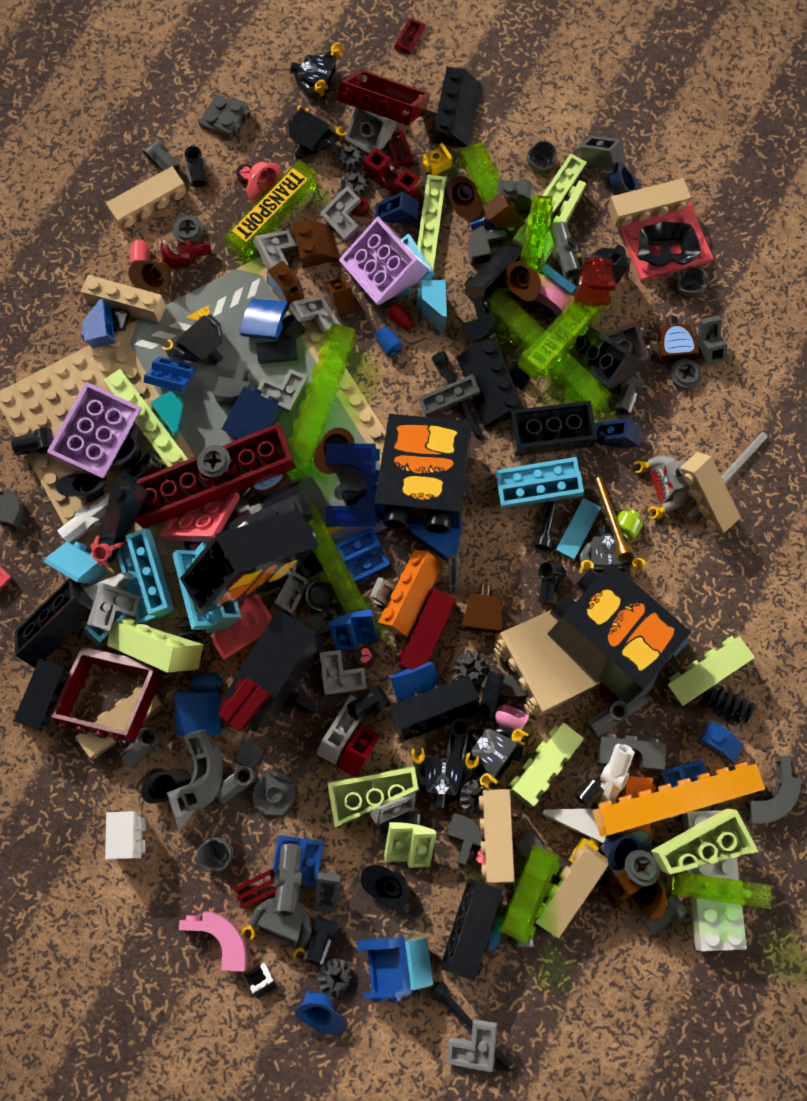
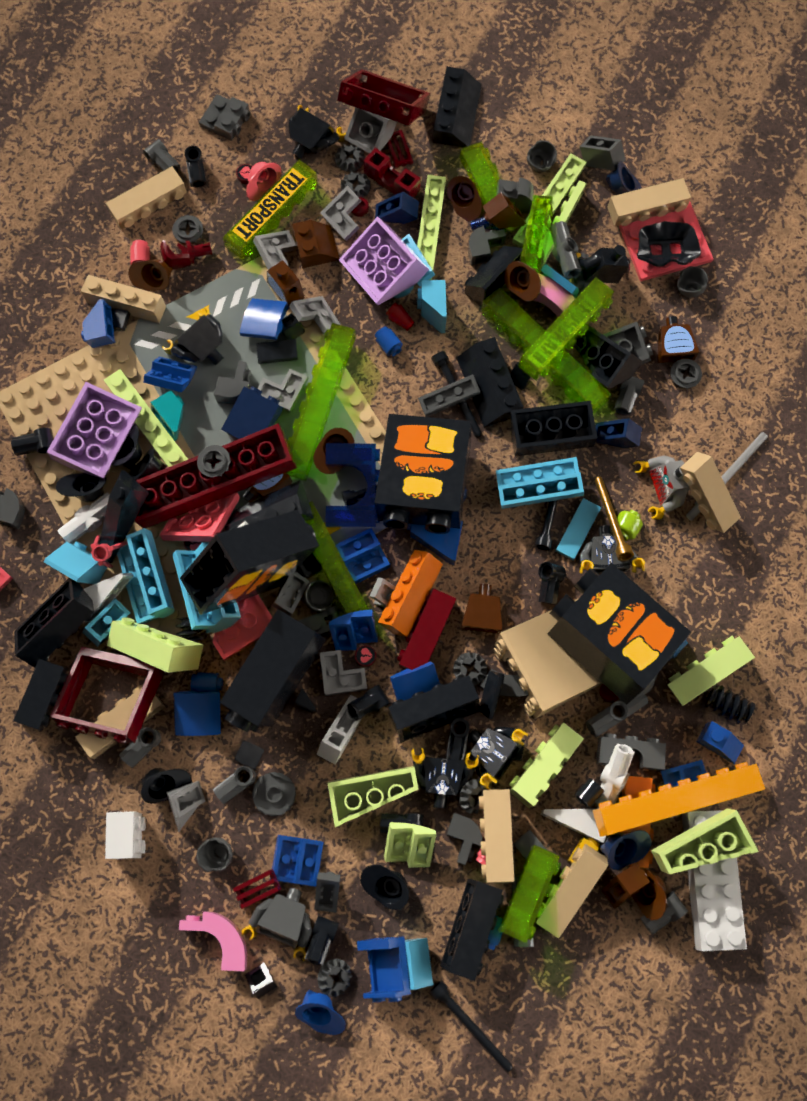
light grey plate [87,583,141,631] -> none
dark grey arch [179,729,223,811] -> none
dark red brick [218,677,271,732] -> none
dark grey piece [274,843,302,917] -> none
black torso [290,42,344,98] -> none
reddish brown slope [325,277,357,315] -> none
dark red brick [337,725,380,777] -> none
light grey slope [369,792,416,825] -> none
dark red tile [394,18,426,55] -> none
yellow brick [421,143,452,176] -> none
light grey plate [447,1019,497,1072] -> none
dark grey axle [448,554,460,593] -> none
black brick [463,297,499,343] -> none
bright pink hair [494,704,529,730] -> none
clear red piece [574,257,616,307] -> none
dark grey gear [624,850,660,887] -> none
clear neon green brick [672,872,772,909] -> none
dark grey brick [696,315,728,365] -> none
dark grey arch [745,756,801,824] -> none

